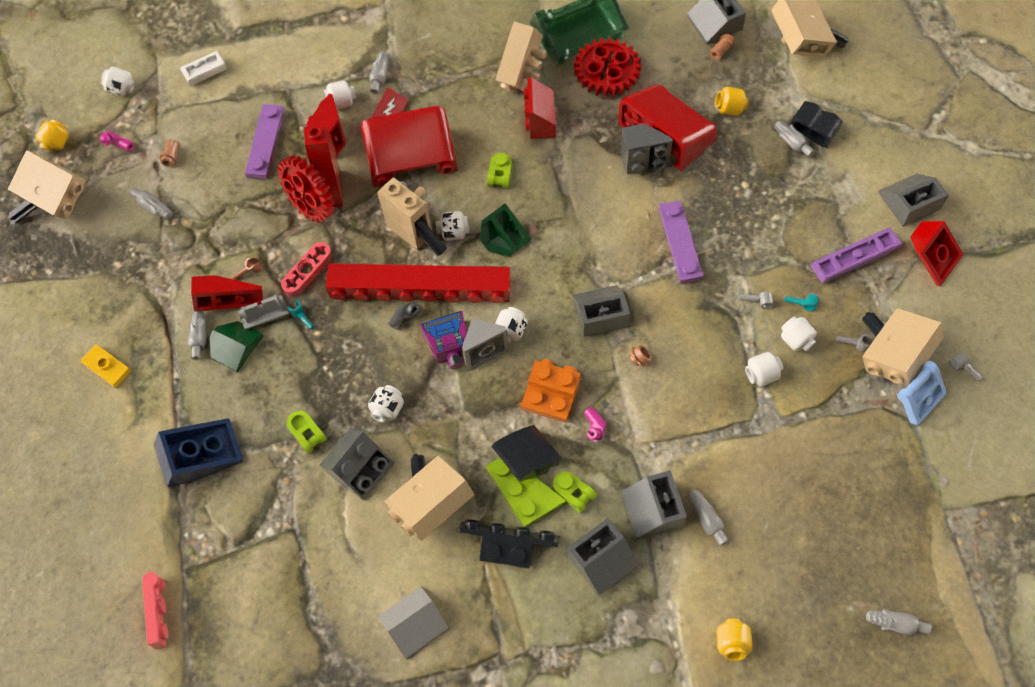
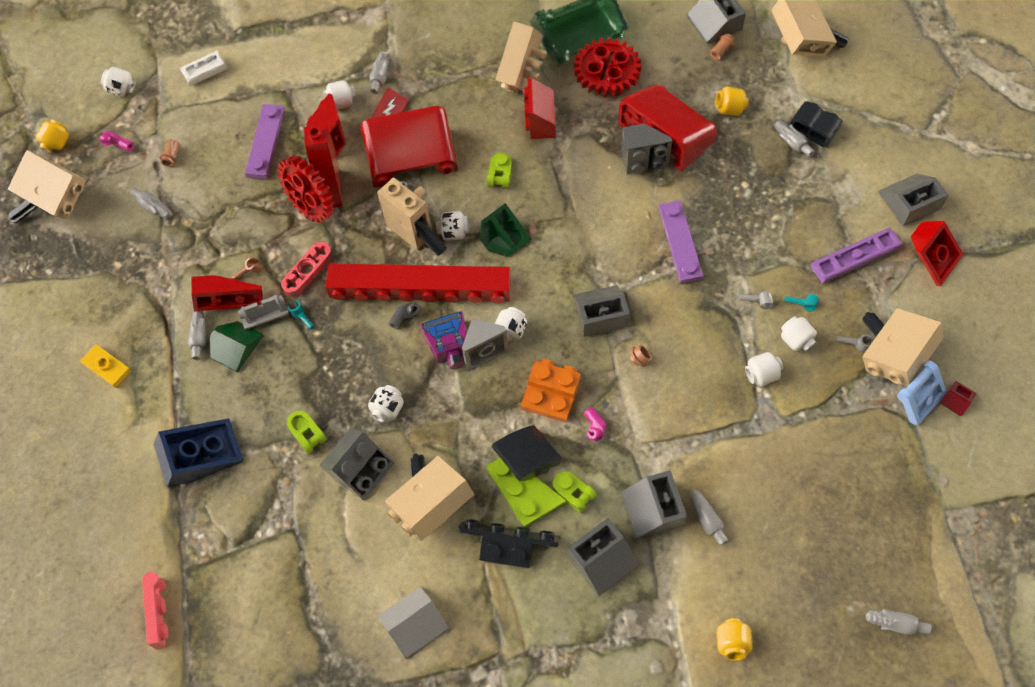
light grey hand [949,353,983,381] -> none
none -> dark red slope [941,381,977,416]

